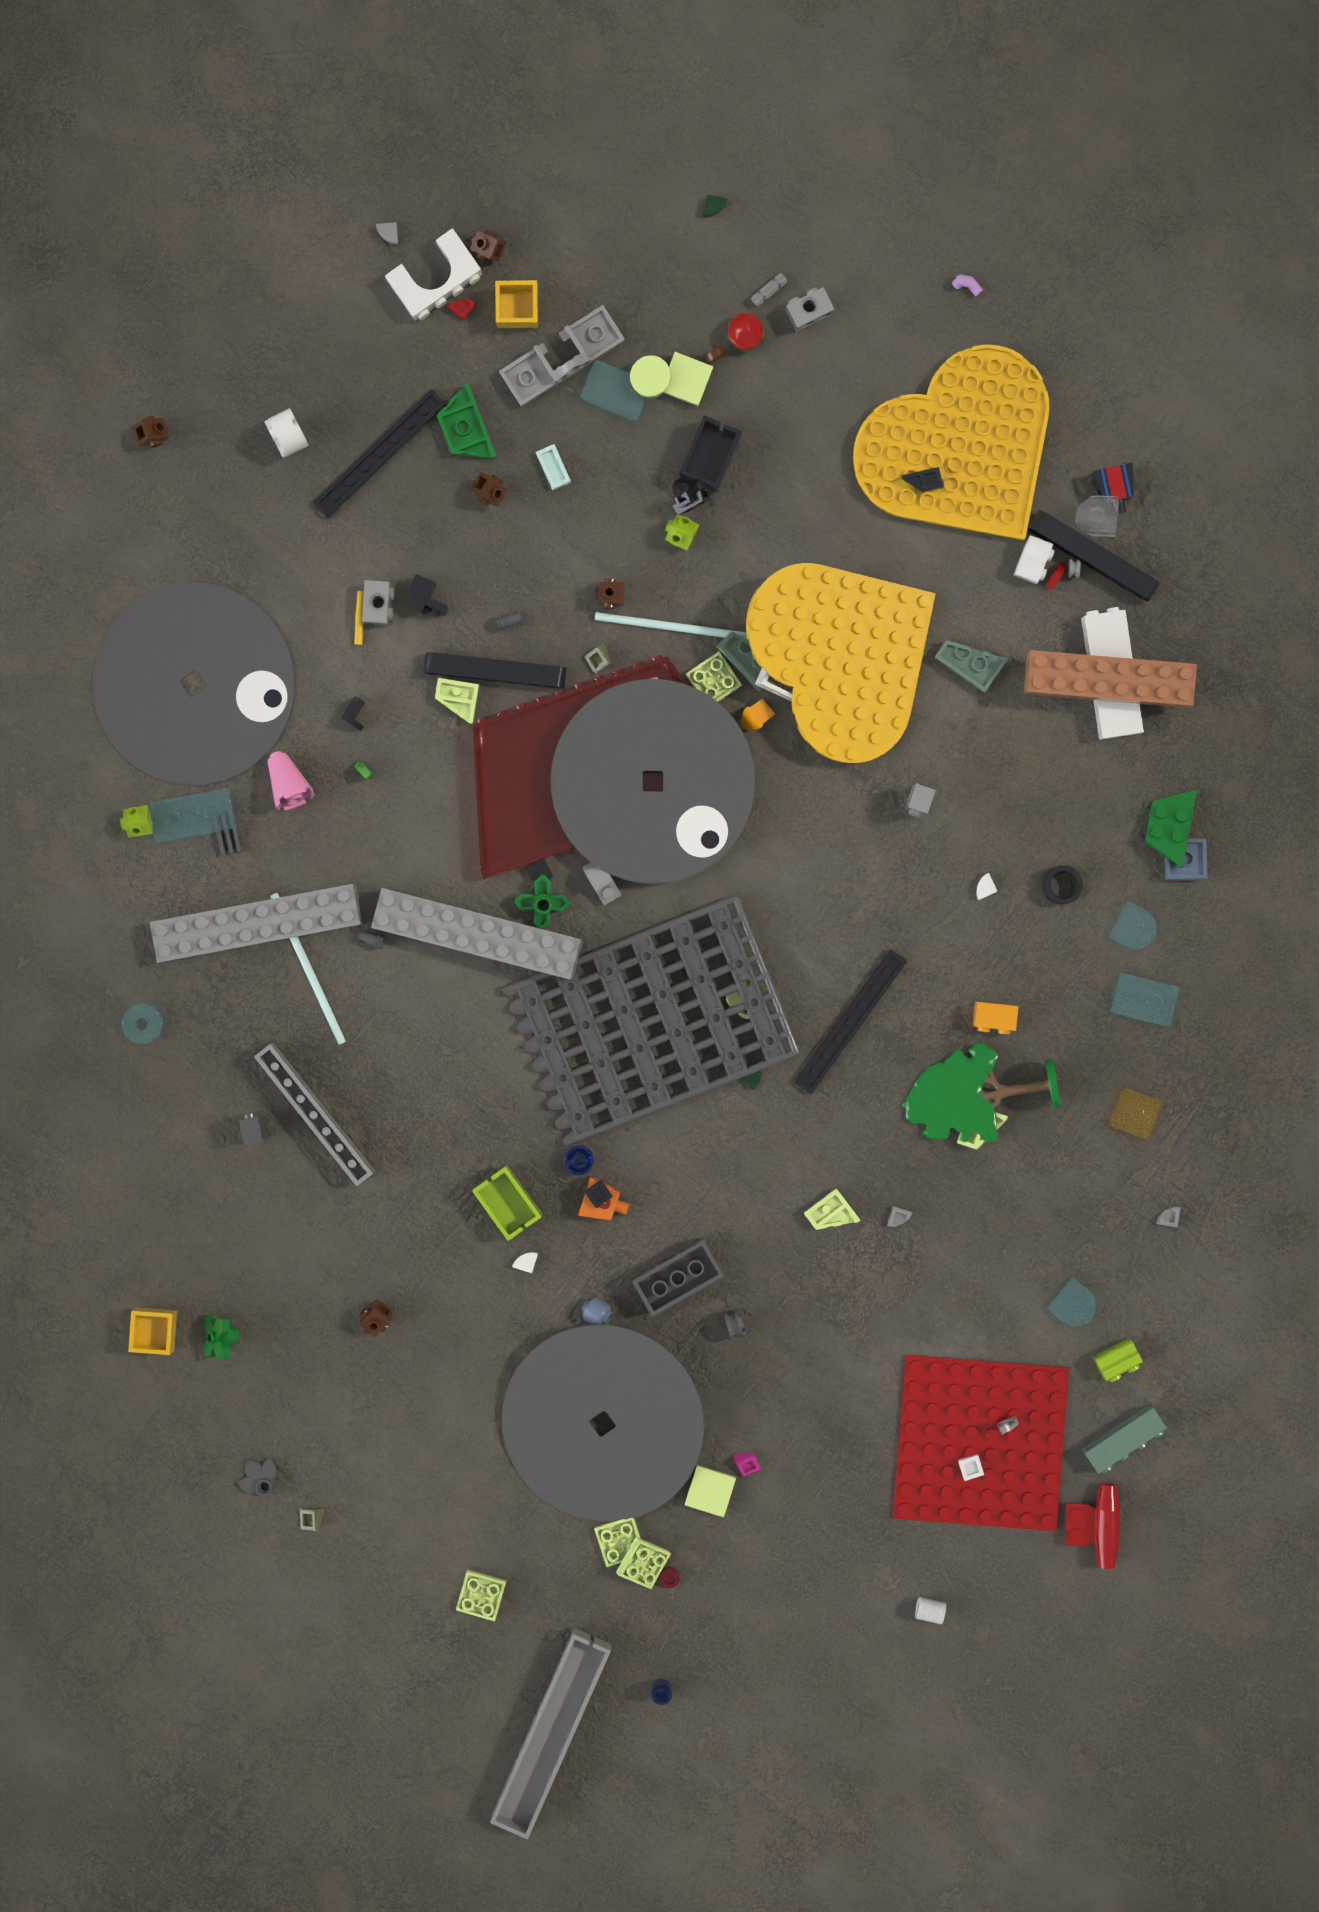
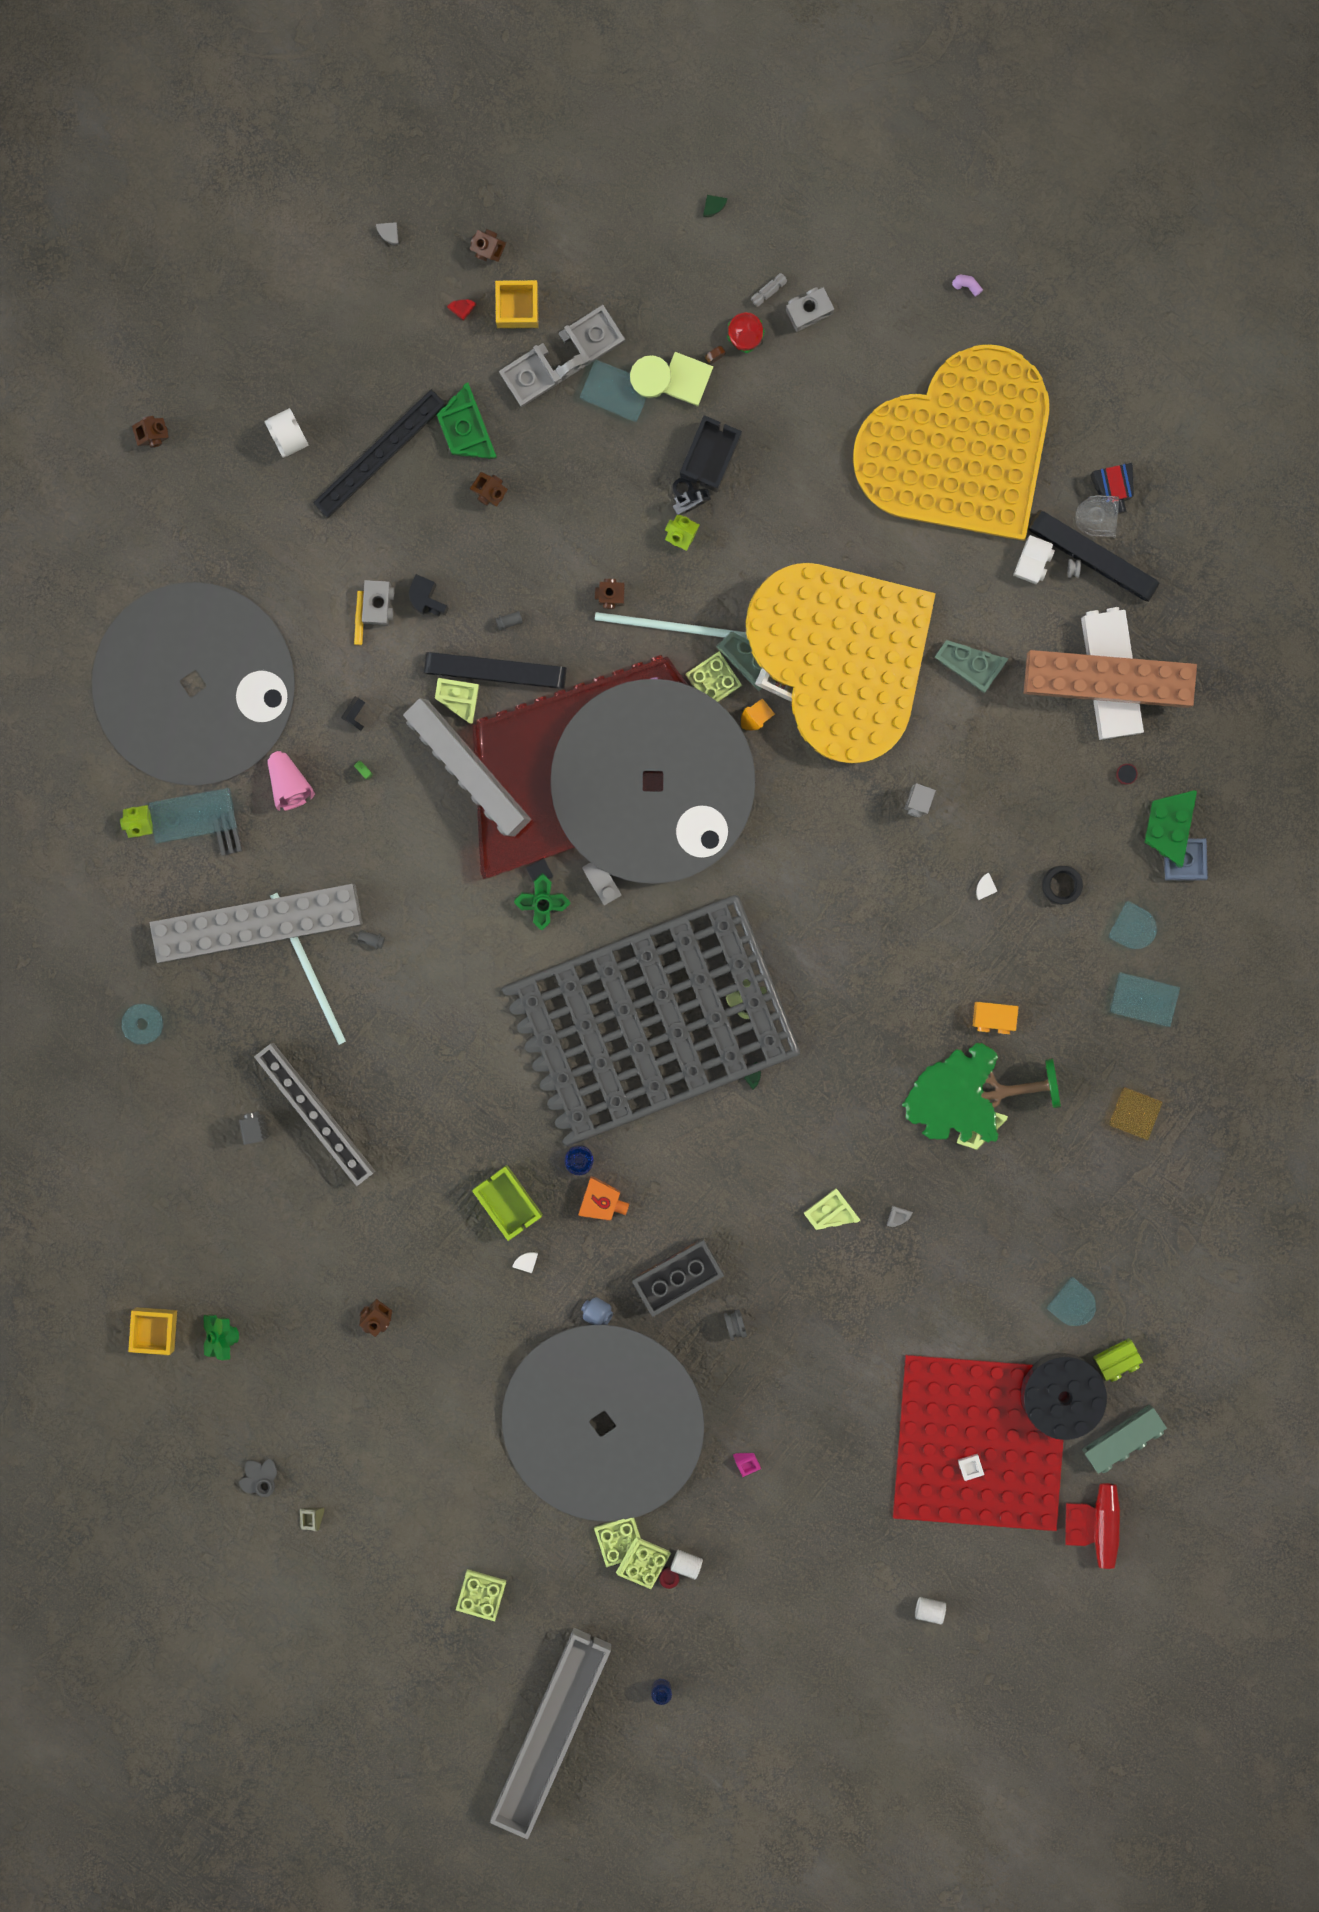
light grey brick [371,888,583,980] -> none
white arch [385,228,482,321] -> none
light aqua tile [536,444,571,491] -> none
olive slope [584,644,611,674] -> none
black tile [584,1180,613,1208] -> none
yellowish green tile [685,1465,736,1517] -> none
black tile [795,949,907,1094] -> none
black tile [901,467,943,493] -> none
light grey tile [997,1416,1019,1435] -> none
red tile [1046,562,1066,590] -> none
light grey tile [1156,1206,1181,1228] -> none
none -> light grey brick [403,698,532,837]
none -> white piece [671,1550,703,1580]
none -> black brick [1021,1353,1107,1440]
none -> black tile [1116,764,1138,785]

